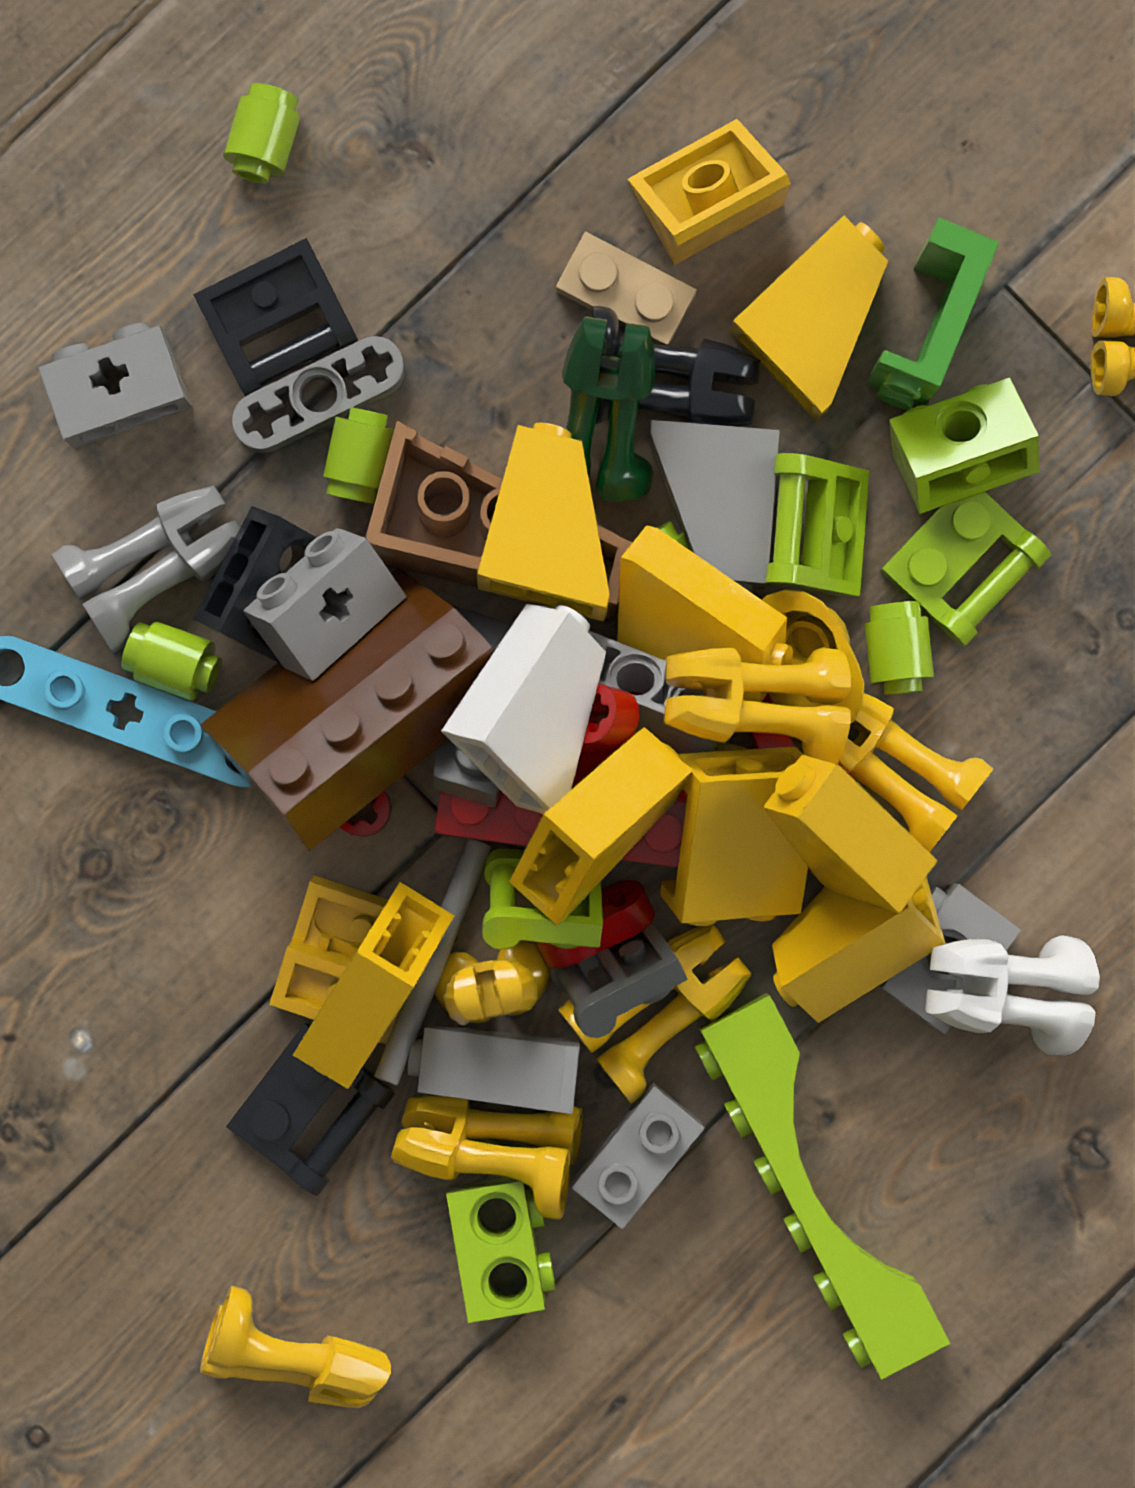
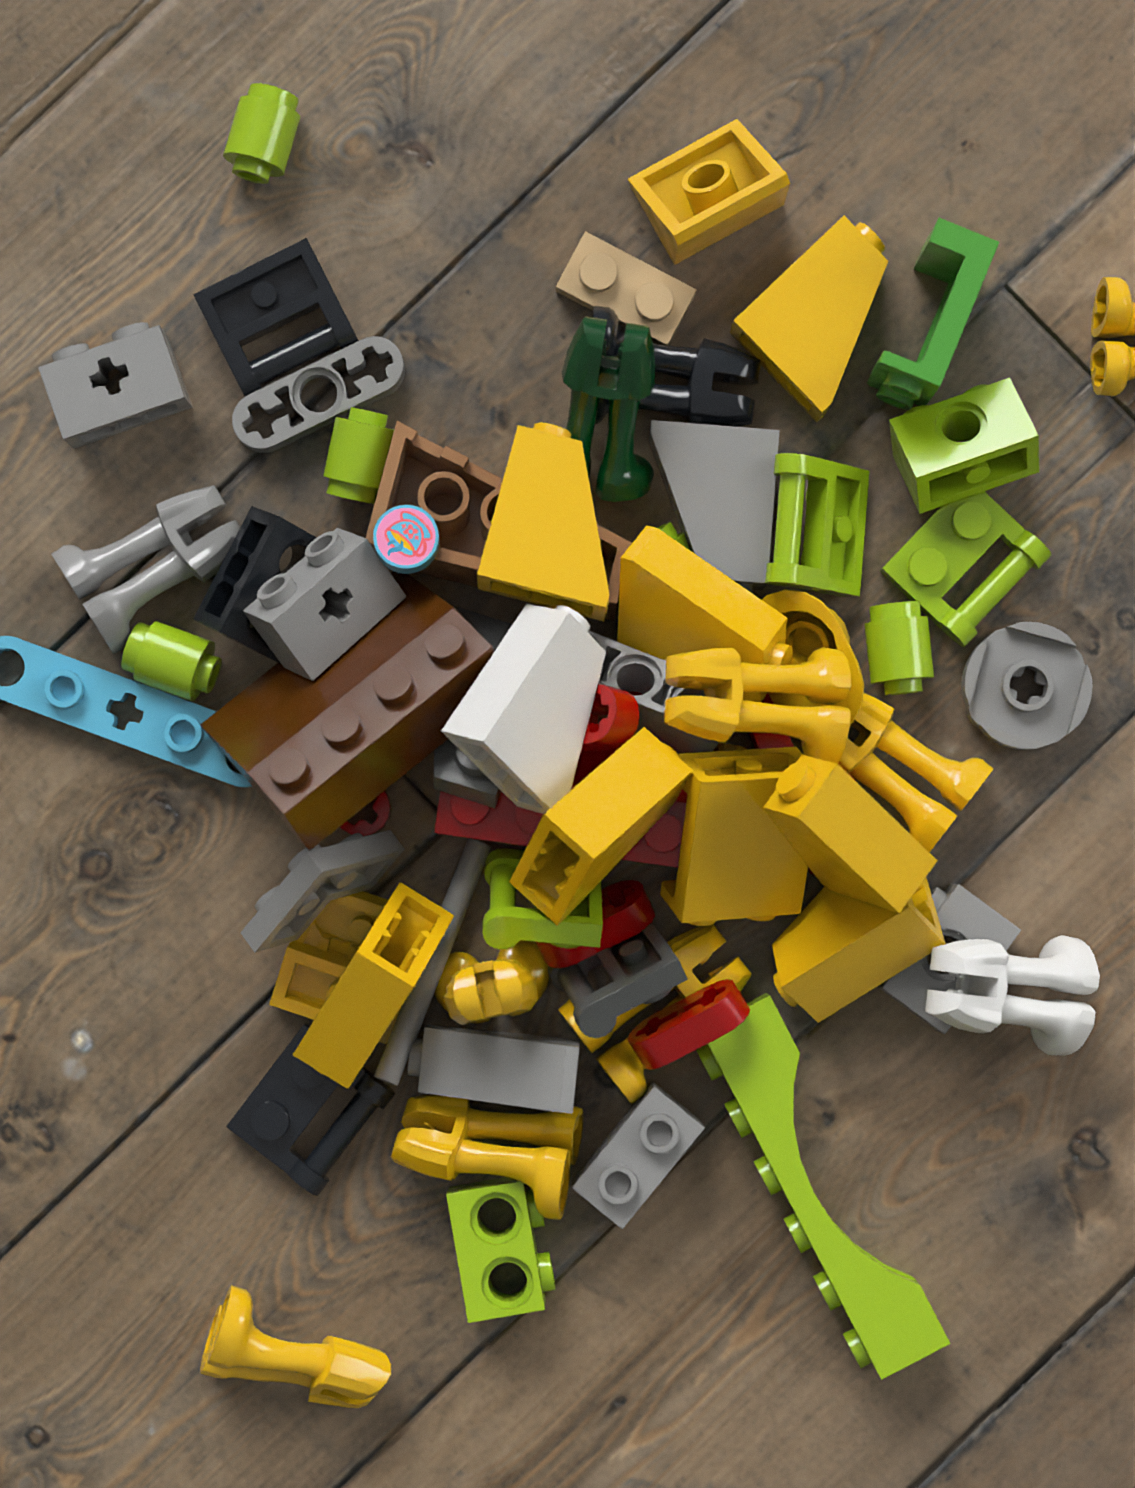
none -> light grey plate [240,830,405,953]
none -> tile [373,505,439,574]
none -> red beam [627,979,751,1070]
none -> light grey plate [961,622,1093,750]

